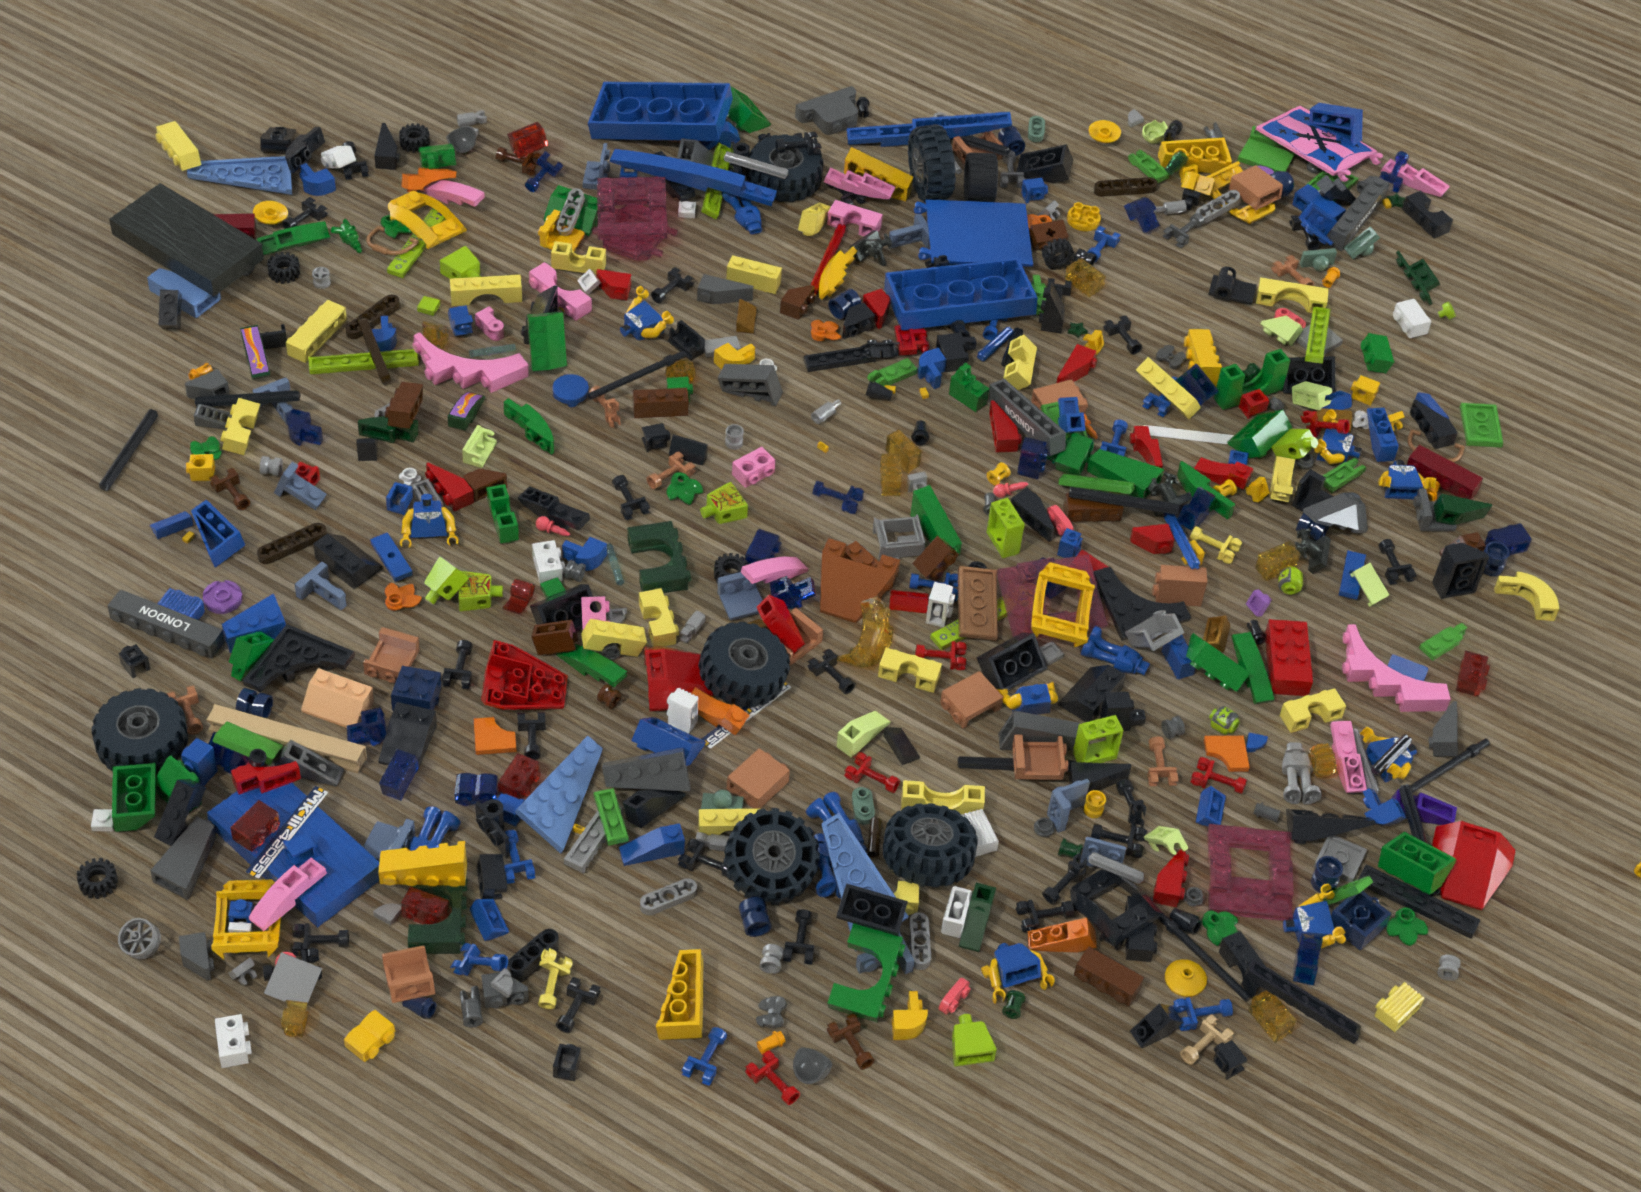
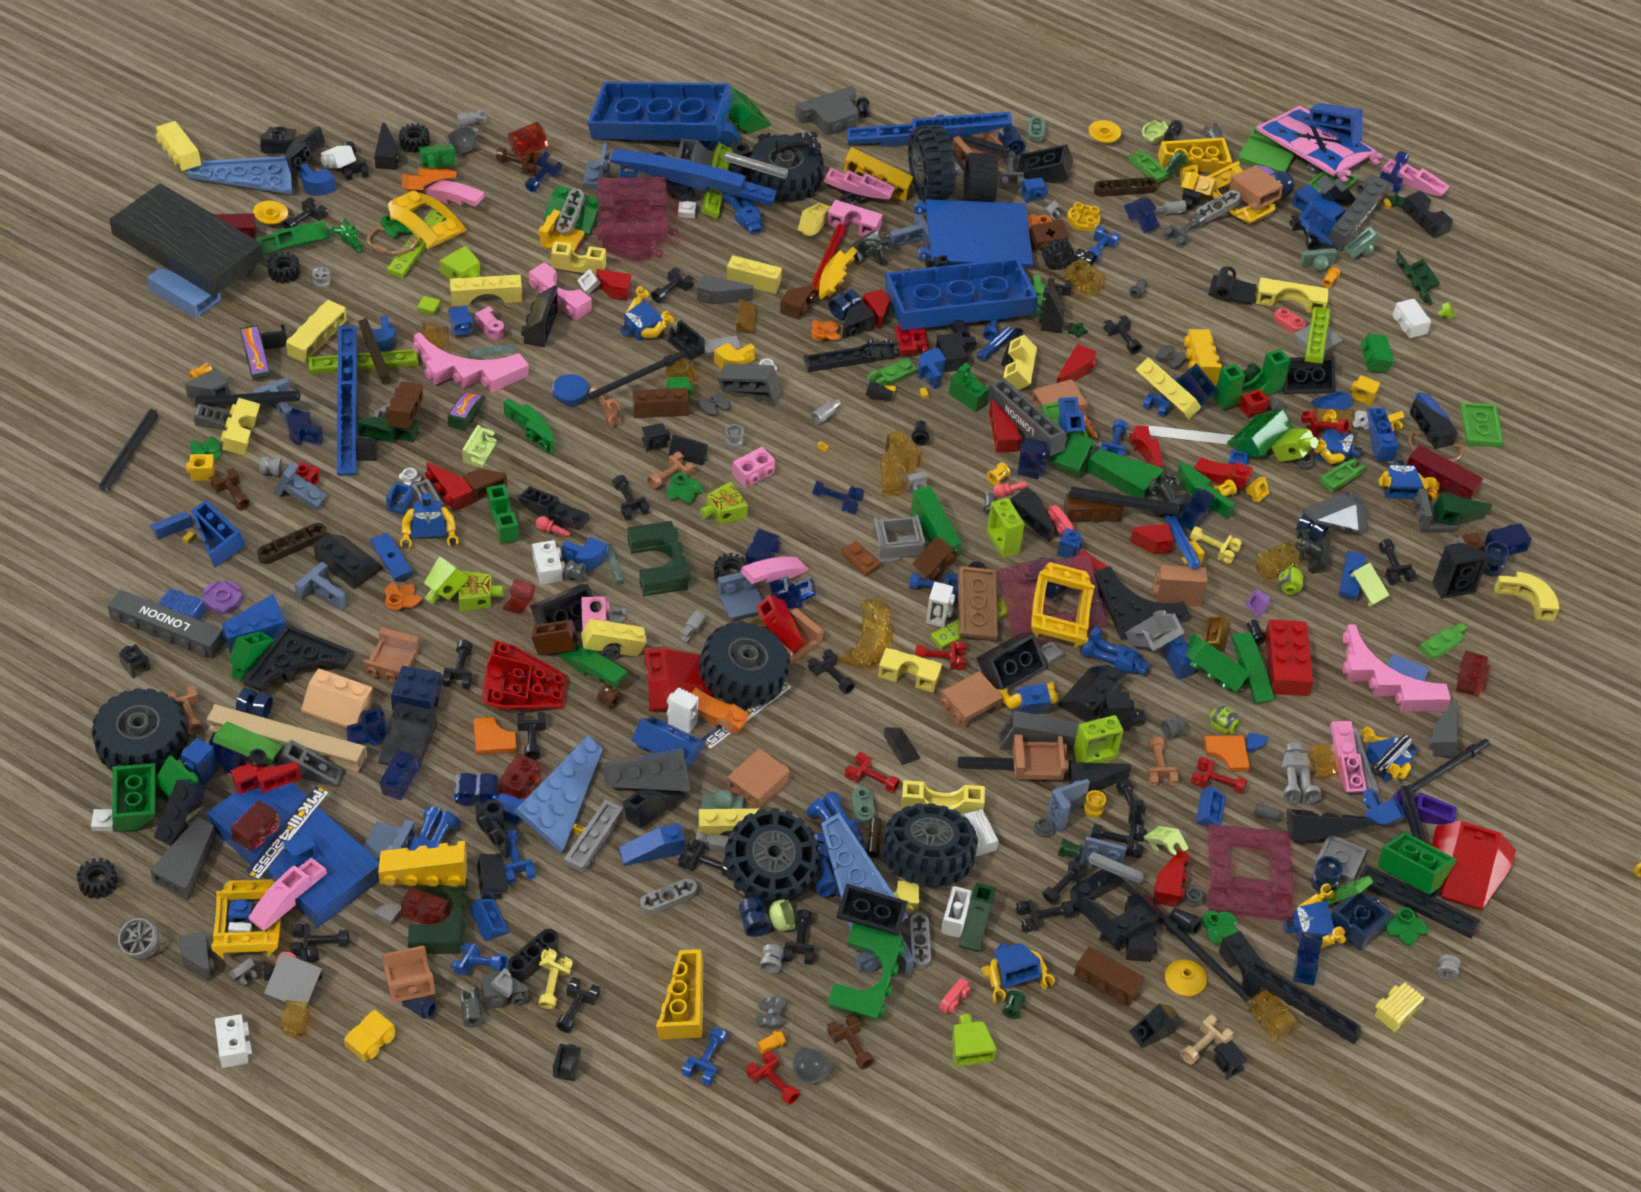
black brick [158,289,182,330] -> none
dark brown beam [345,294,400,339] -> none
green slope [527,312,567,371] -> none
green tile [540,577,565,598] -> none
bright green tile [594,788,629,846] -> none
light yellow arch [639,588,679,647] -> none
dark orange wedge [820,538,900,623] -> none
yellowish green slope [836,711,891,758] -> none
red slope [889,590,929,613] -> none
yellow brick [892,991,928,1040] -> none
orange slope [1028,917,1097,952] -> none
bright green tile [1059,474,1135,494] -> none
yellow tile [1083,330,1105,355] -> none
light grey tile [1128,109,1144,127] -> none
blue bar [1172,997,1233,1031] -> none
yellowish green slope [1260,316,1304,346] -> none
light yellow arch [1270,456,1295,502] -> none
nougat bar [1271,255,1314,286] -> none
light yellow arch [1280,688,1346,733] -> none
yellowish green hinge [1292,381,1332,410] -> none
black panel [1292,469,1334,513] -> none
none -> blue slope [337,326,358,475]
none -> dark grey piece [699,393,730,416]
none -> yellowish green hair [769,899,796,932]
none -> dark grey pin [1130,279,1148,298]

